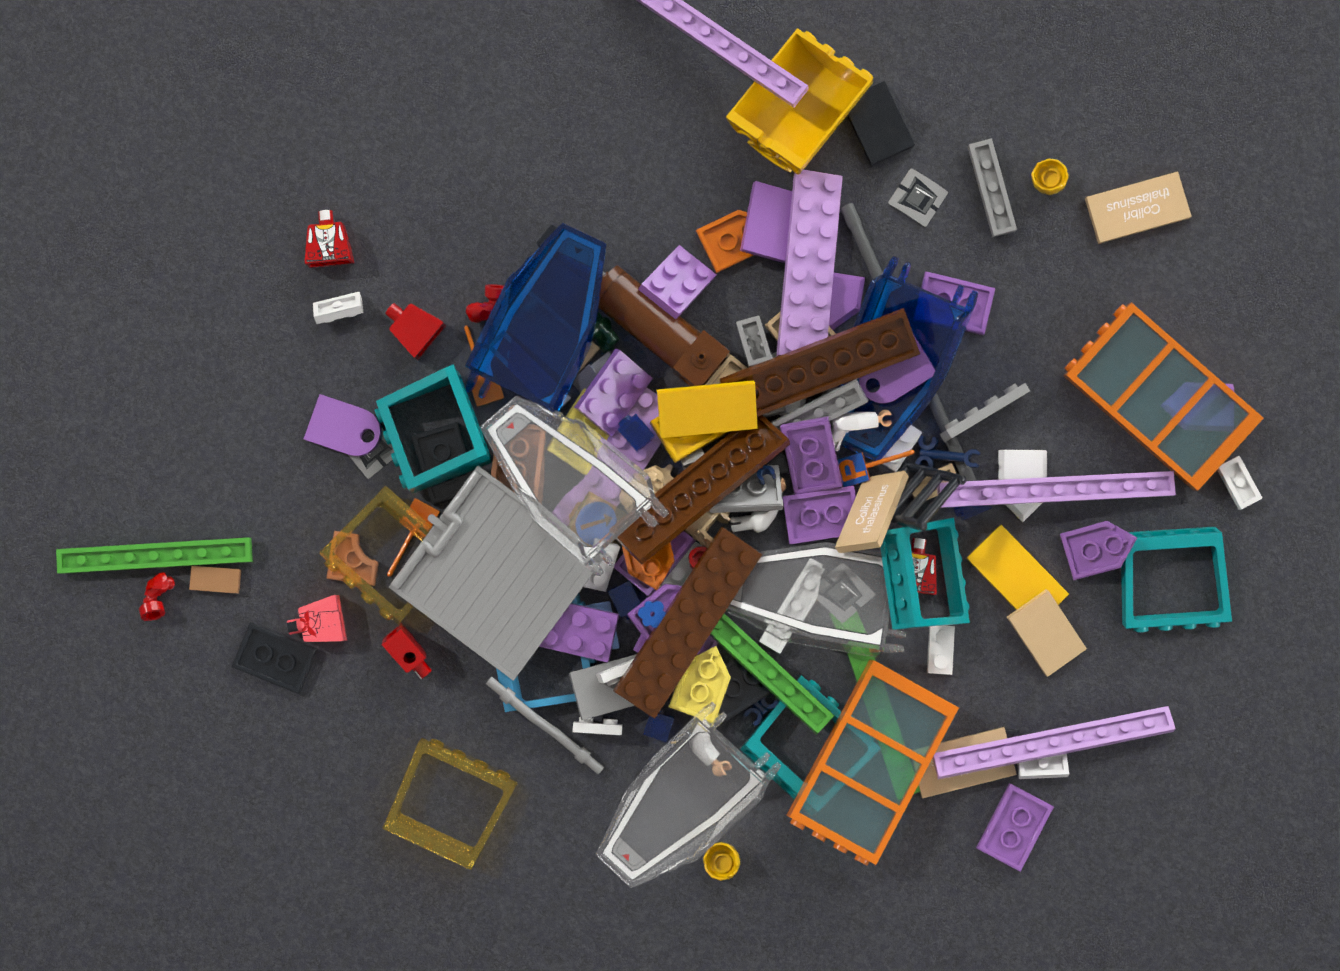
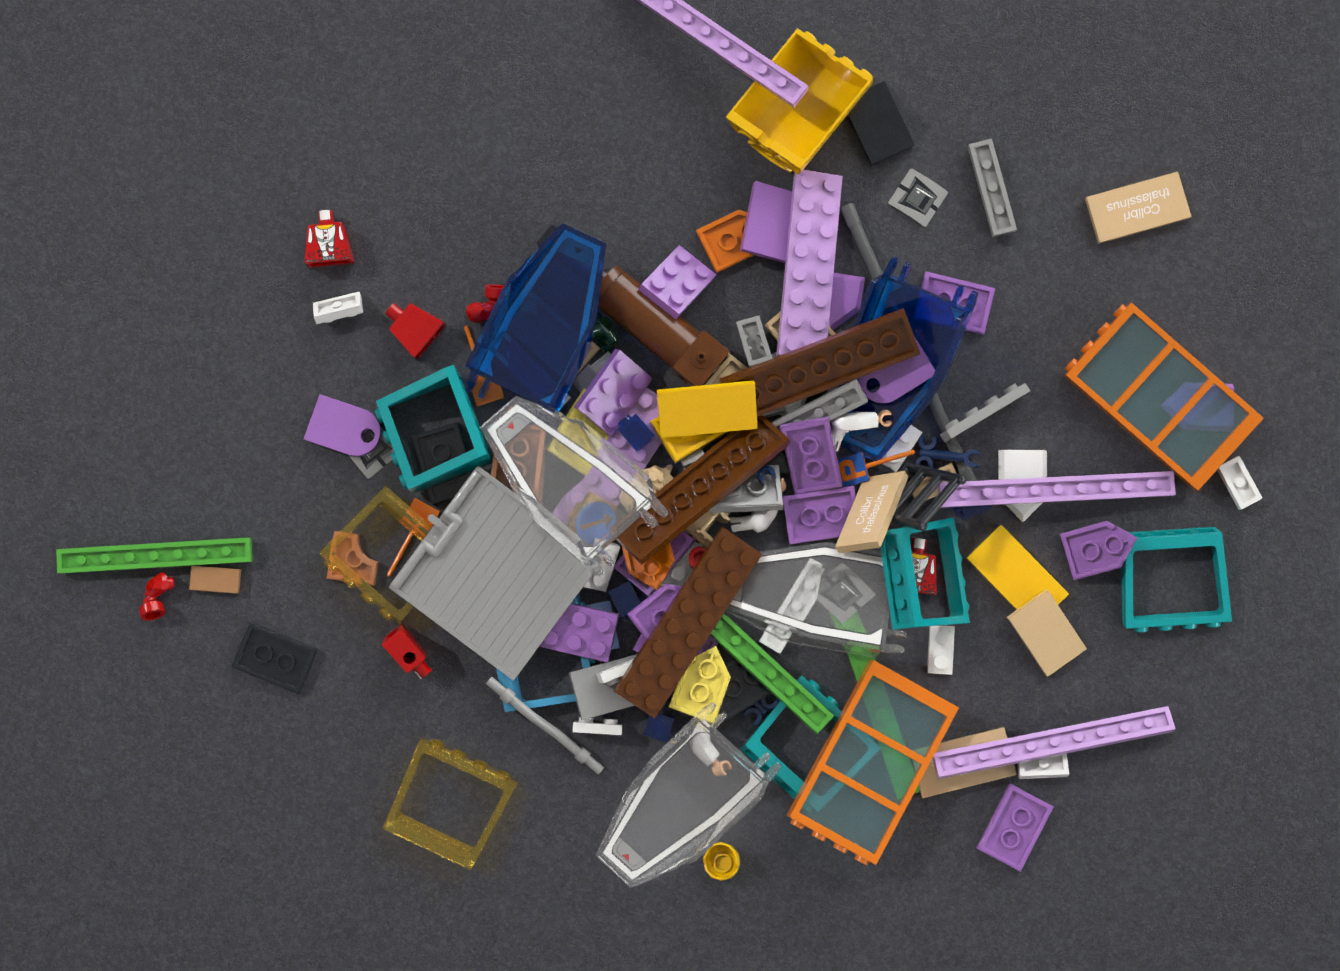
coral torso [287,595,347,642] -> none
blue plant [638,601,666,628] -> none
yellow hair [1031,159,1069,195] -> none

